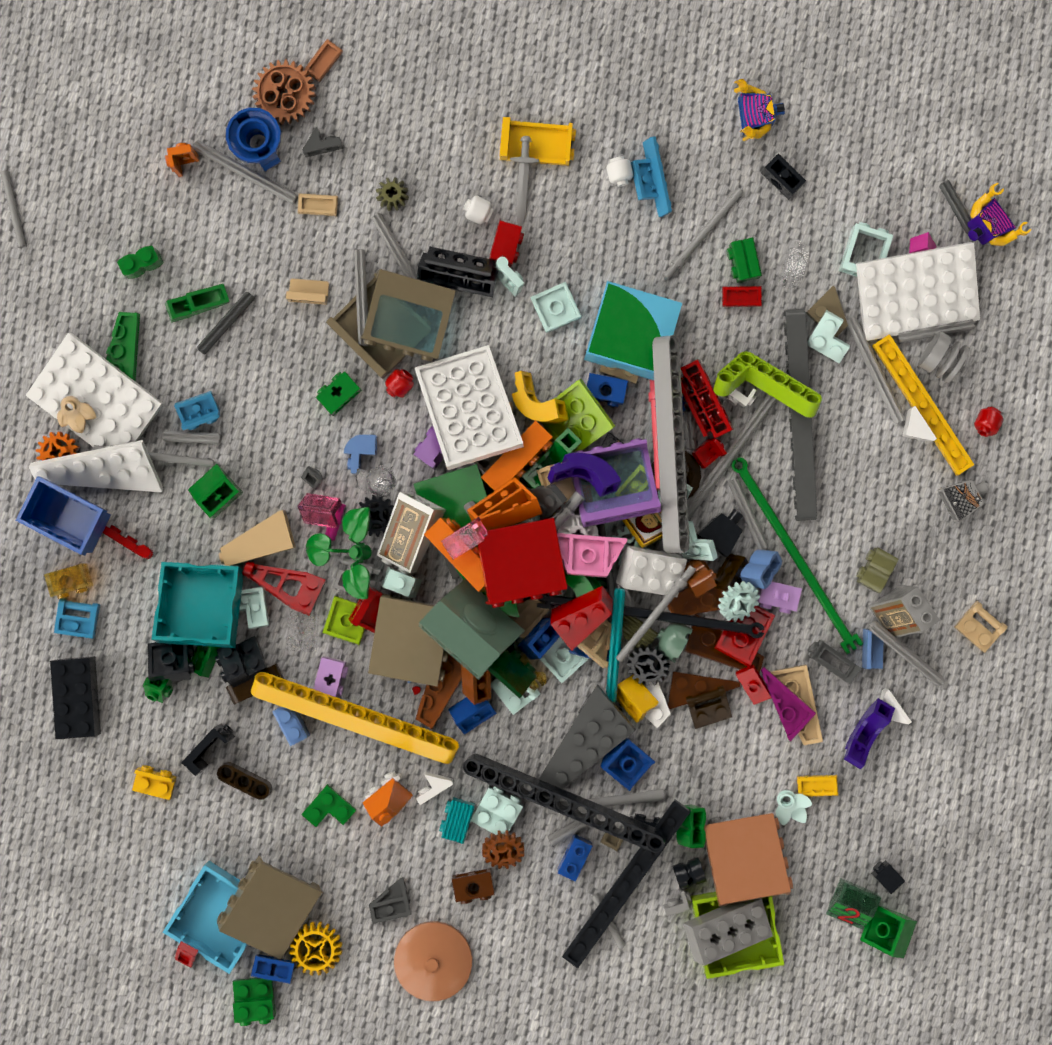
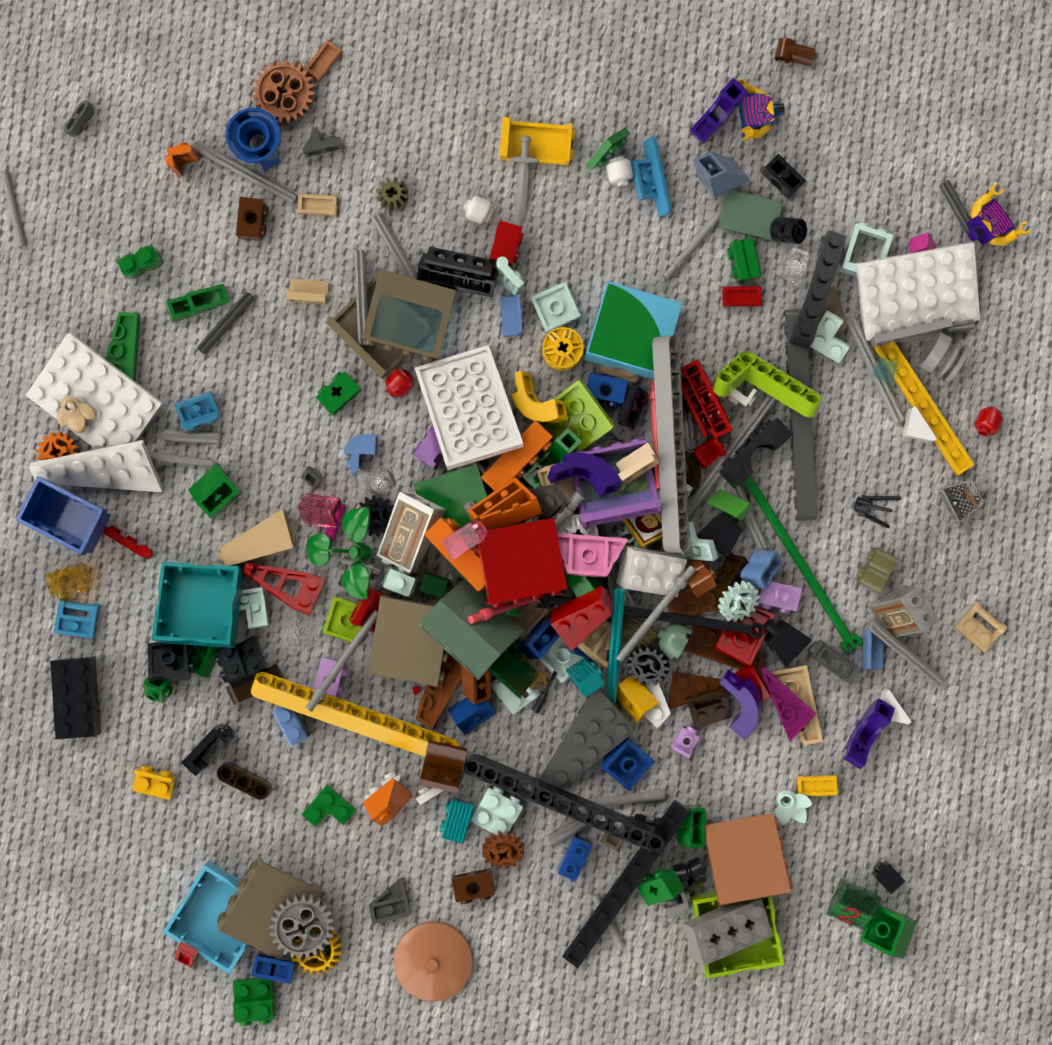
none -> dark grey plate [64,100,94,137]
none -> reddish brown brick [236,197,269,241]
none -> light grey gear [269,893,334,959]
none -> light grey bar [305,610,378,712]
none -> reddish brown bracket [419,740,467,793]
none -> dark green brick [420,572,452,598]
none -> coral bar [468,594,546,624]
none -> medium blue panel [501,294,522,337]
none -> black piece [532,671,558,714]
none -> yellow wheel [542,327,584,372]
none -> teal brick [566,658,605,698]
none -> green plate [586,127,630,170]
none -> black bracket [616,384,649,429]
none -> tan panel [616,443,661,484]
none -> green brick [637,868,684,906]
none -> lavender brick [670,726,700,758]
none -> dark purple arch [689,78,748,144]
none -> sand blue slope [694,152,749,198]
none -> bright green slope [707,489,752,521]
none -> sand green tile [718,190,783,242]
none -> black arch [719,417,793,489]
none -> dark purple arch [719,669,762,740]
none -> black torso [763,619,812,667]
none -> black wheel [770,217,808,244]
none -> reddish brown piece [774,38,816,67]
none -> black arch [789,230,847,349]
none -> black plant [854,495,901,528]
none -> light grey plate [870,317,953,347]
none -> clear light blue tile [872,357,898,382]

